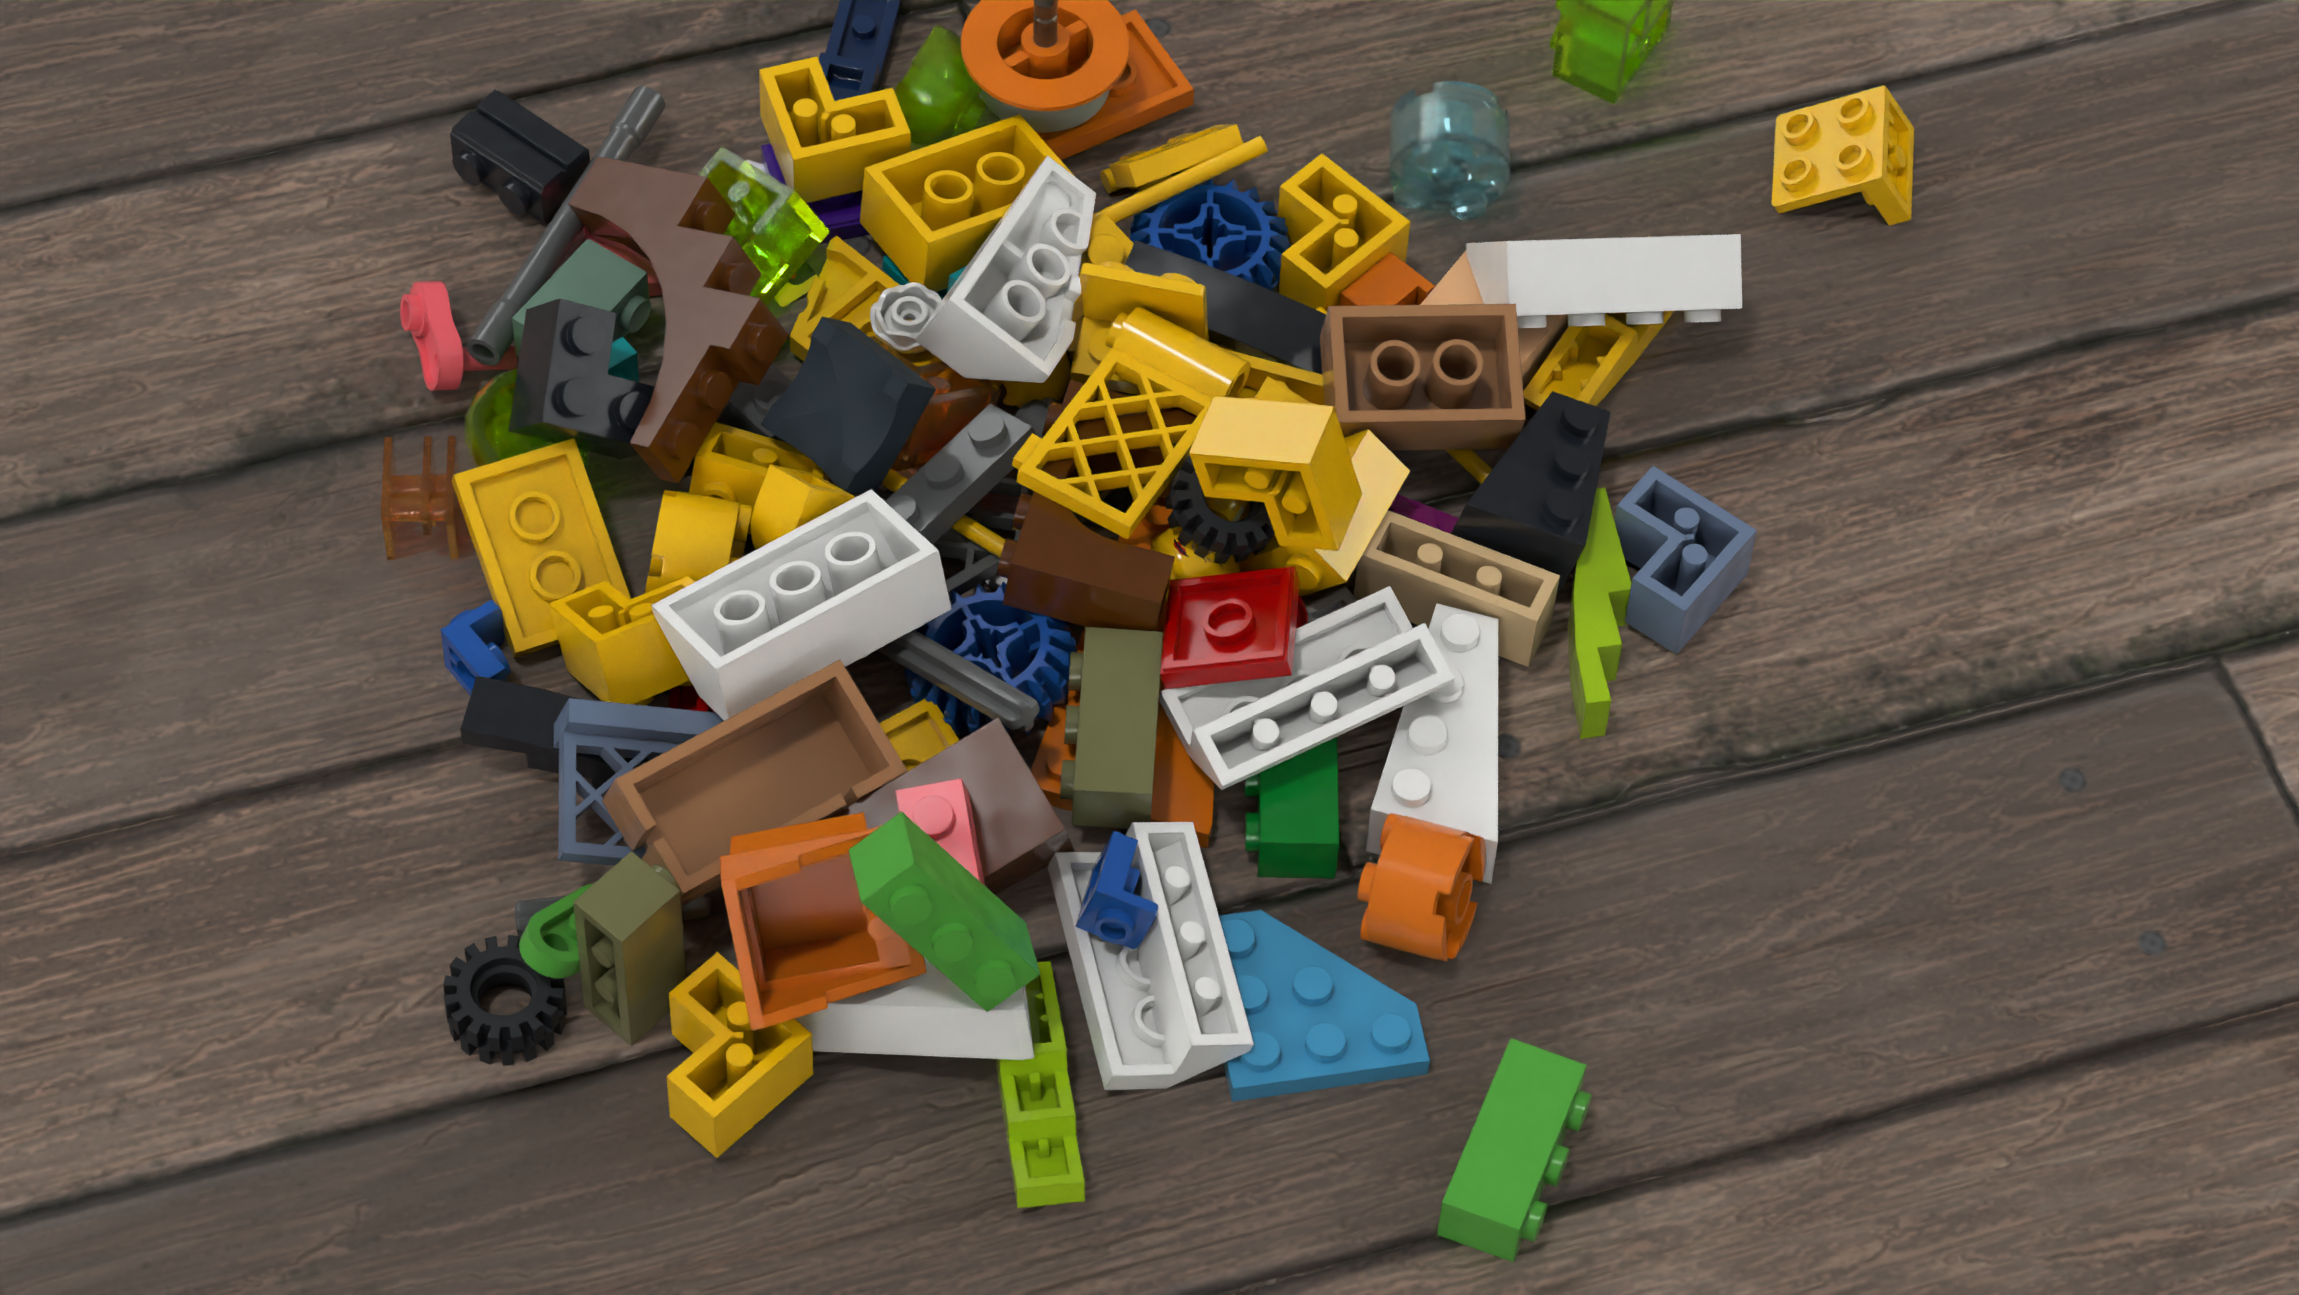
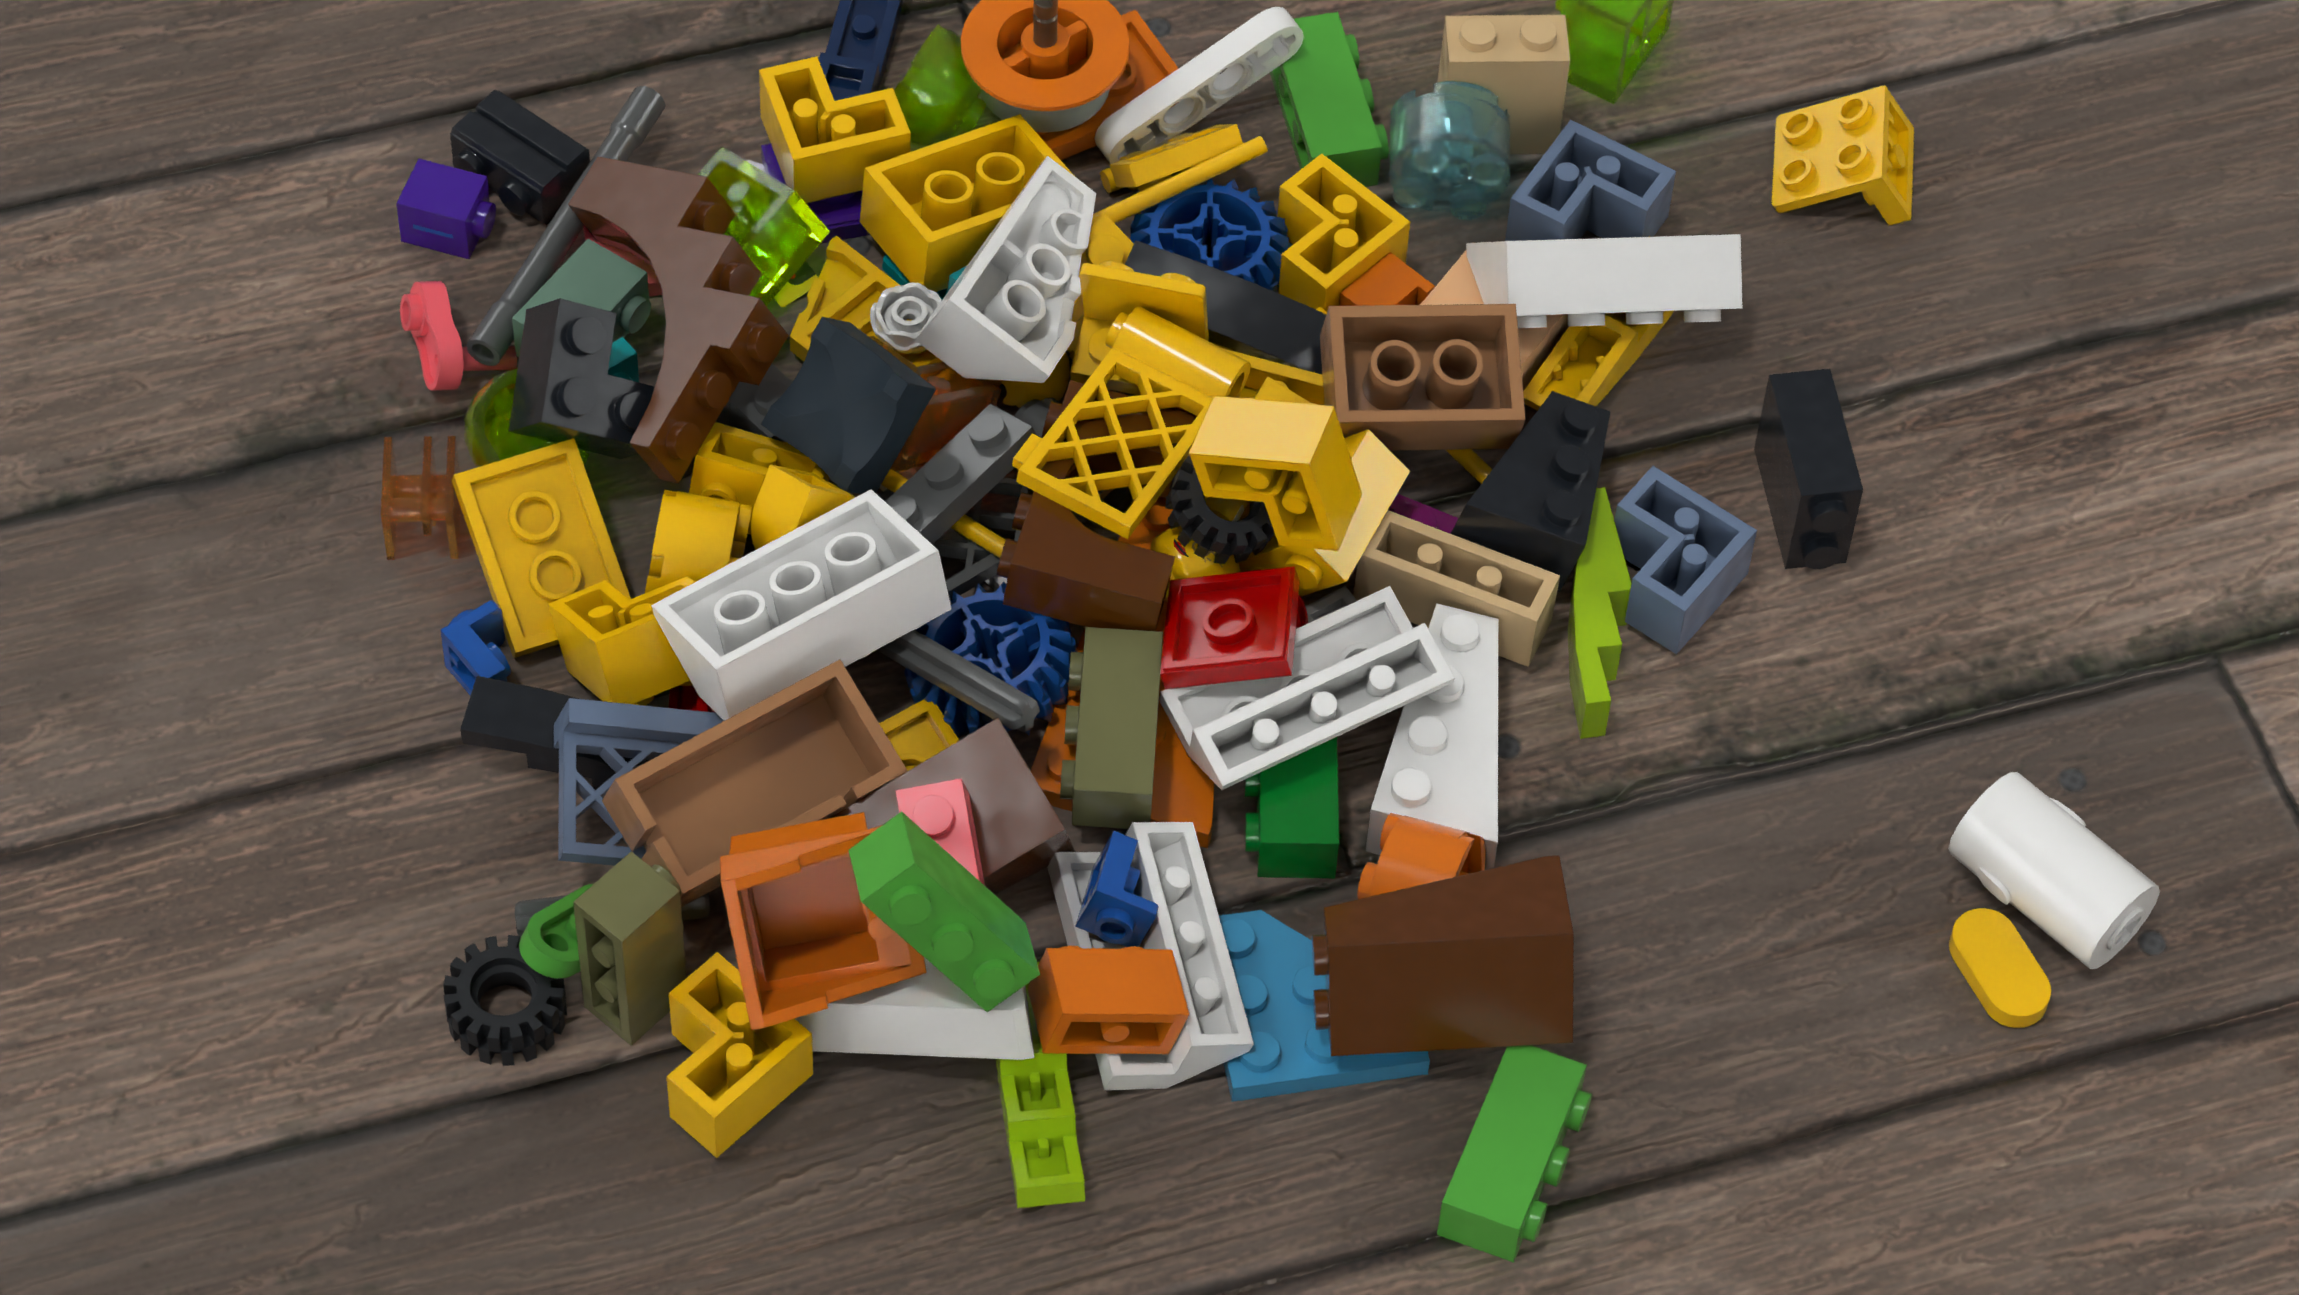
none -> dark purple brick [396,158,496,259]
none -> orange brick [1027,945,1189,1054]
none -> white beam [1095,7,1304,164]
none -> bright green brick [1270,12,1389,187]
none -> reddish brown slope [1312,855,1574,1056]
none -> tan brick [1435,15,1570,155]
none -> sand blue brick [1505,120,1676,241]
none -> black brick [1754,369,1863,569]
none -> white piece [1948,772,2160,969]
none -> yellow tile [1949,908,2051,1028]

